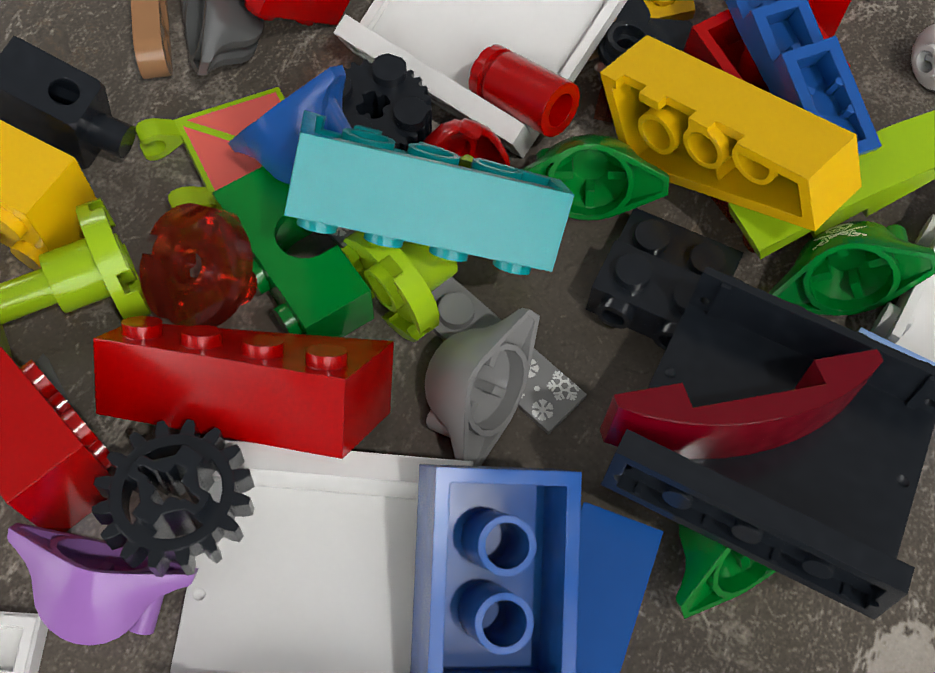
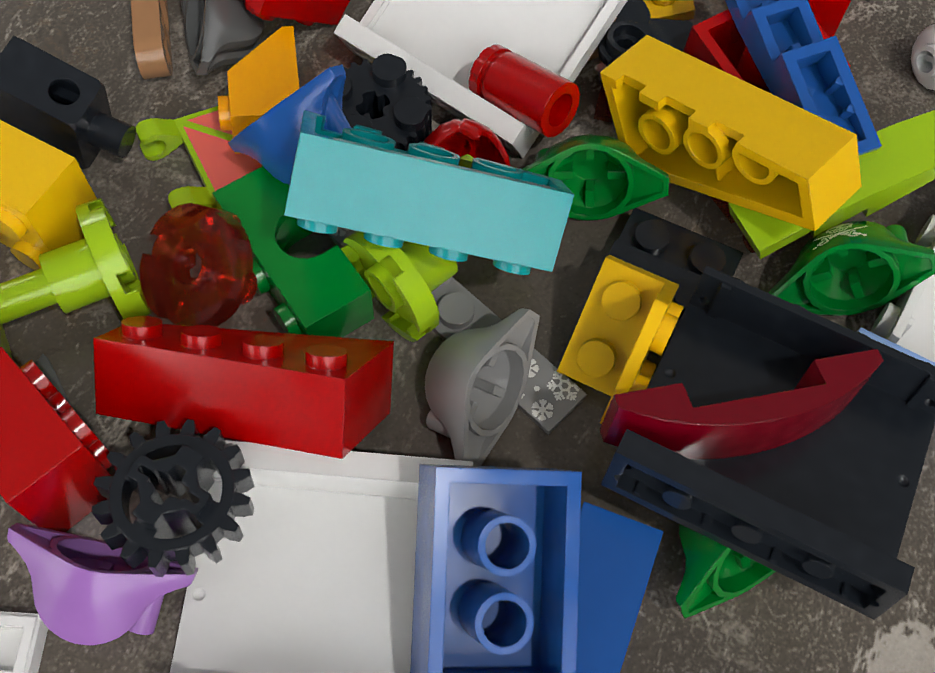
none -> light orange slope [218,26,299,154]
none -> yellow bracket [557,255,684,424]

